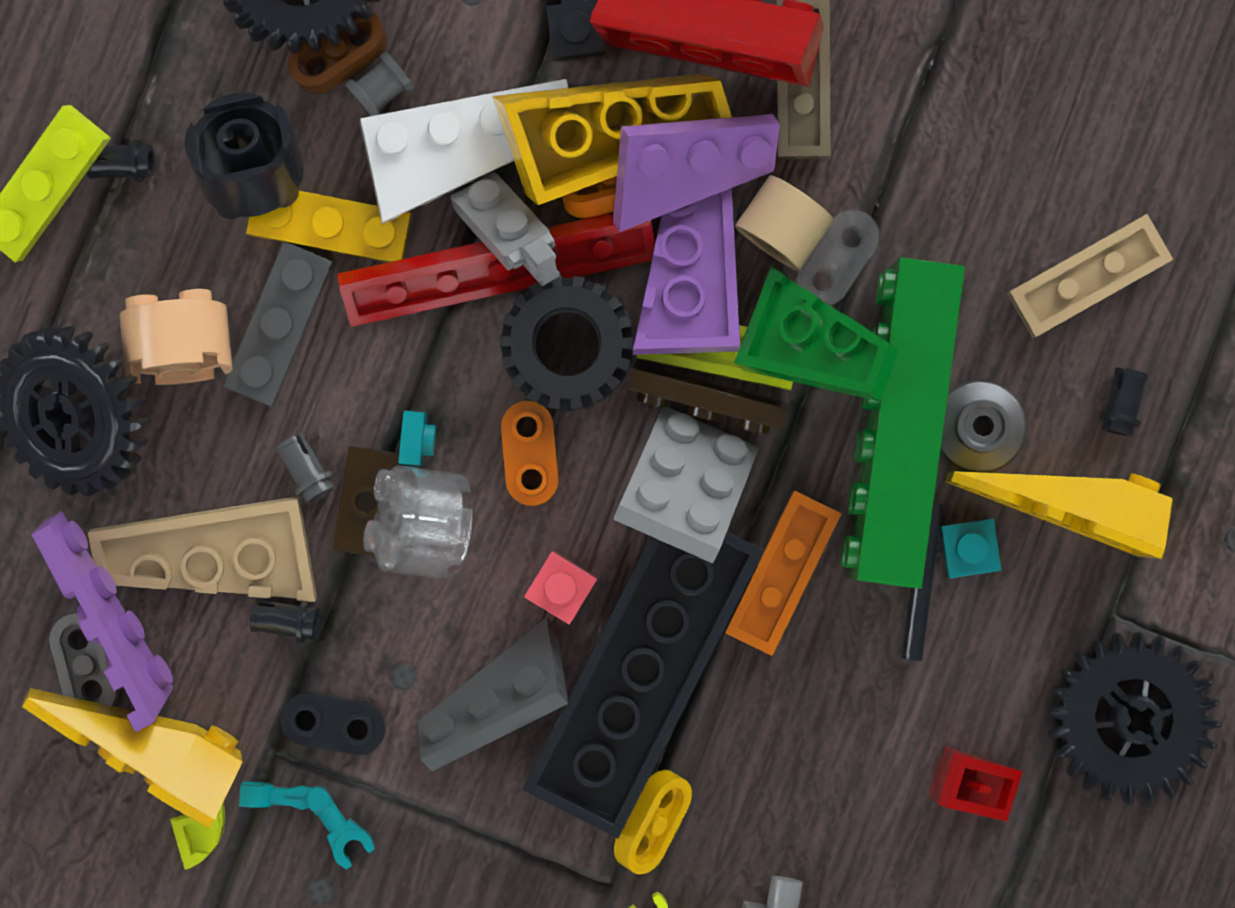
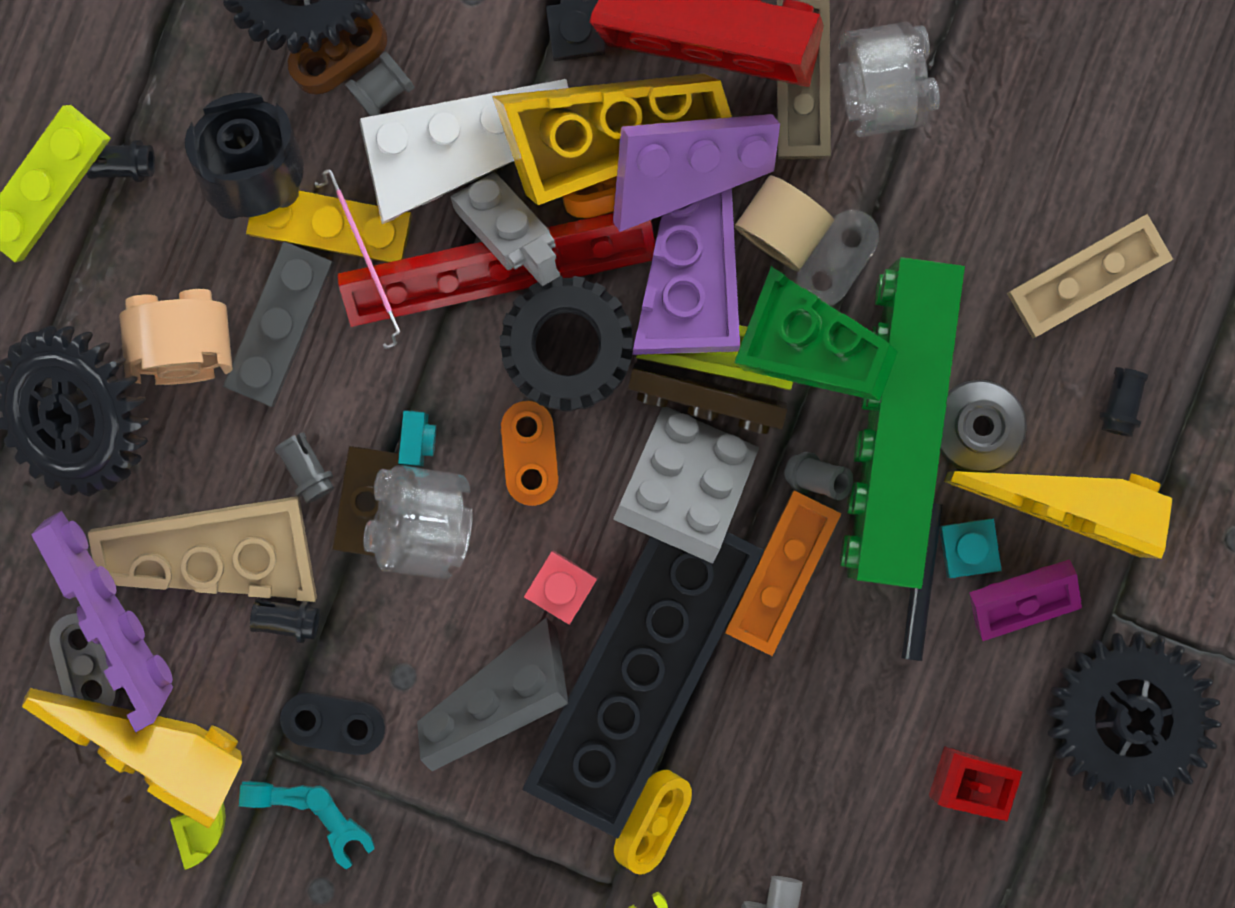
none -> bright pink piece [315,170,400,349]
none -> dark grey pin [785,452,853,500]
none -> clear brick [838,21,940,138]
none -> magenta plate [969,559,1082,641]

